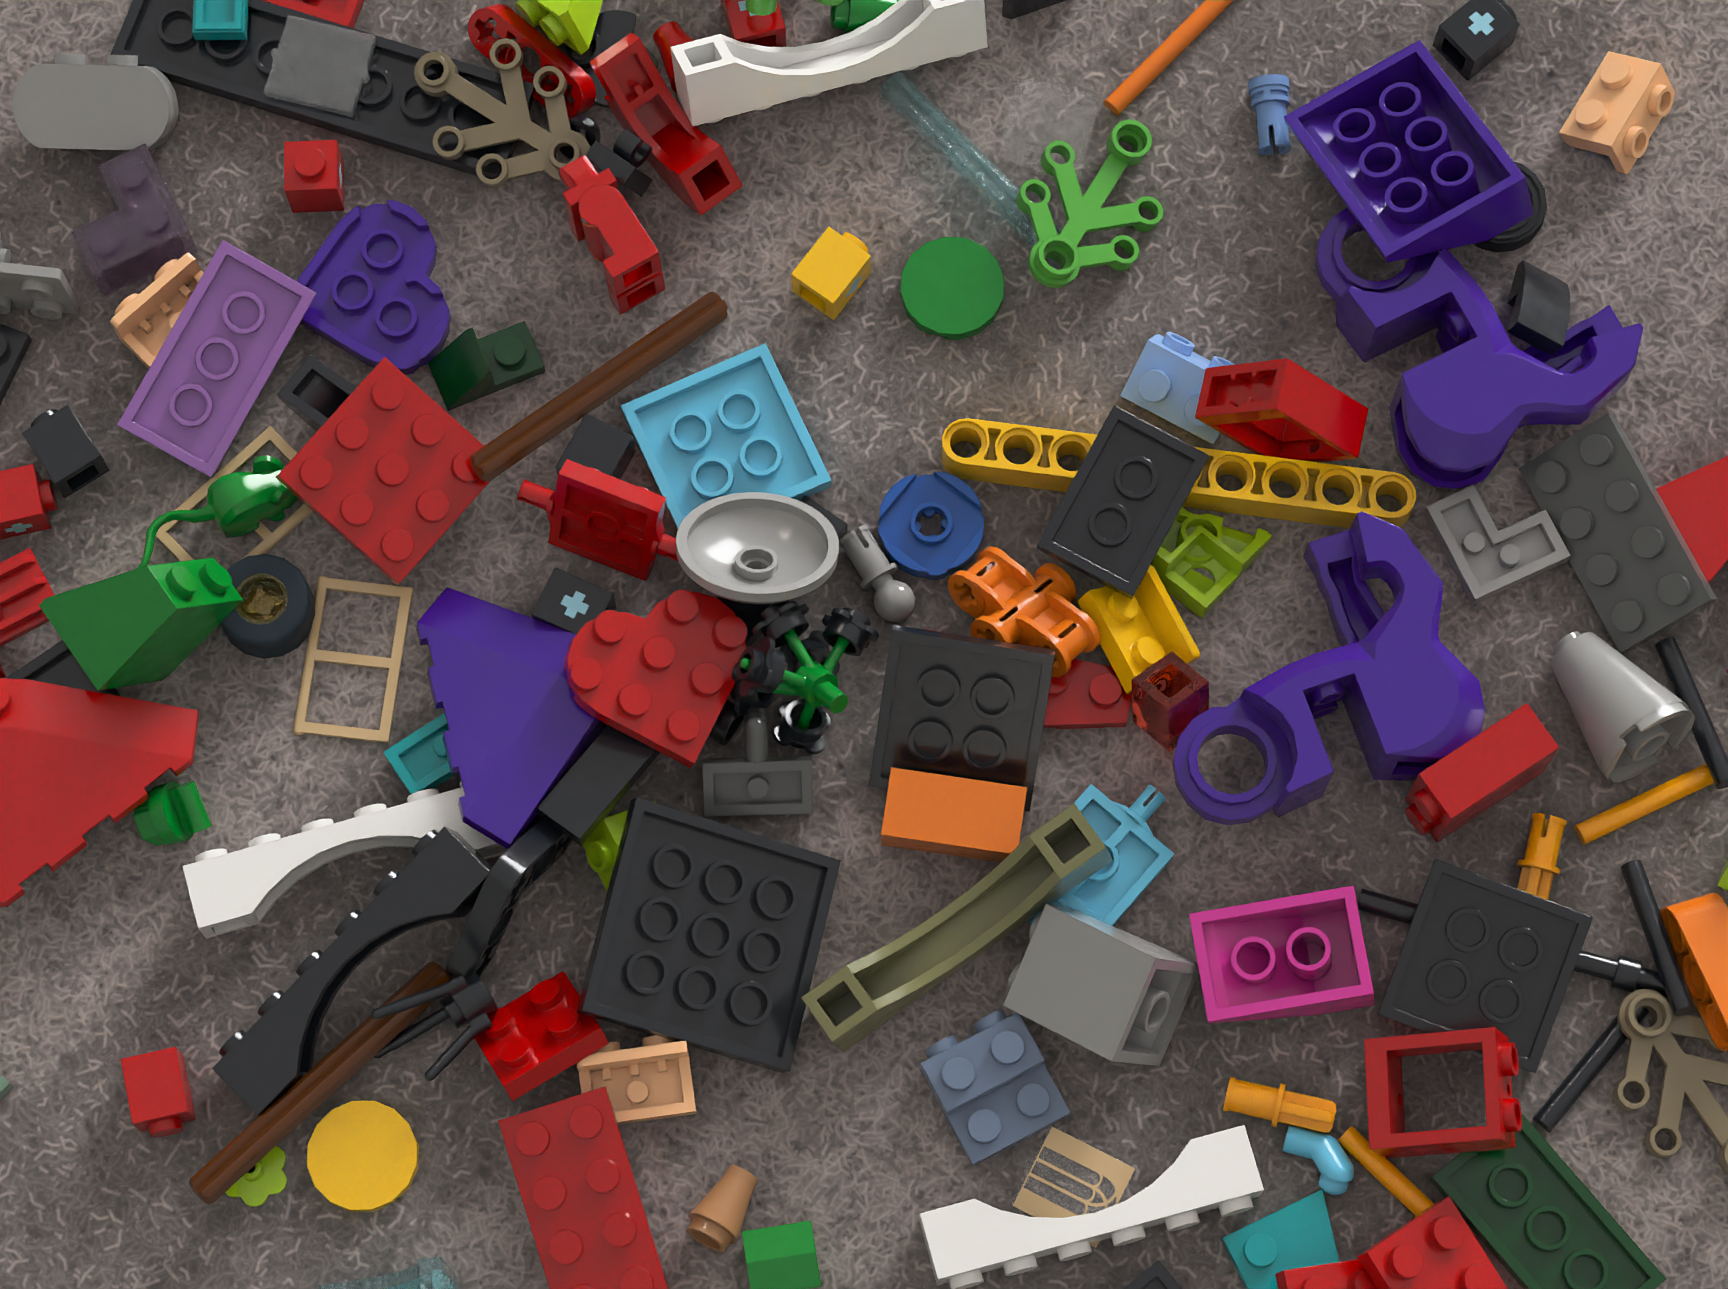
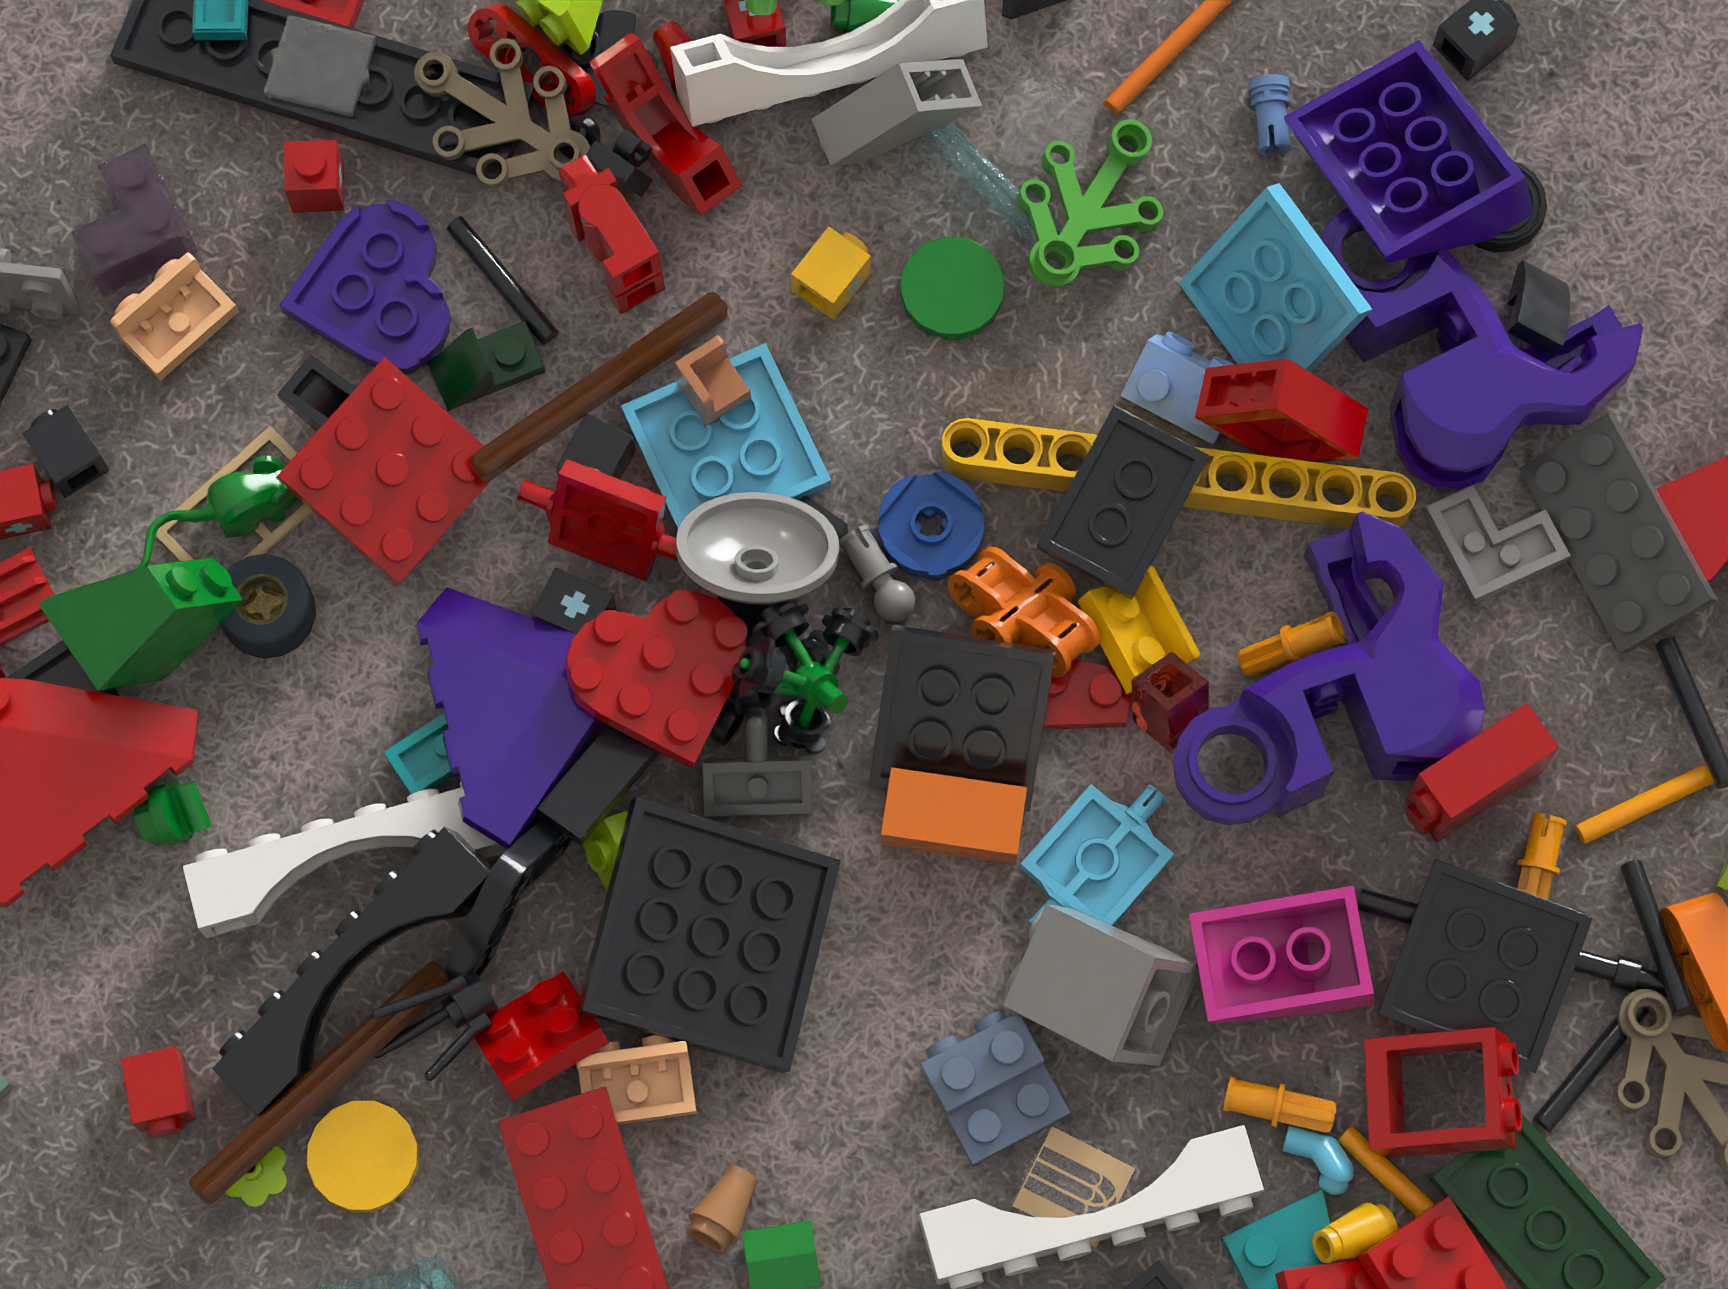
light grey brick [12,53,179,151] -> none
medium lavender plate [117,240,317,478] -> none
tan window [293,576,413,743] -> none
olive arch [801,803,1113,1052] -> none
lime slope [1151,507,1272,619] -> none
light grey cone [1551,631,1695,783] -> none
light nougat bracket [1559,51,1675,174] -> none
none -> black bar [447,216,559,345]
none -> nougat panel [675,335,751,425]
none -> light grey slope [812,59,982,166]
none -> medium azure plate [1179,183,1372,372]
none -> light orange axle [1238,611,1346,678]
none -> yellow cone [1312,1202,1398,1264]

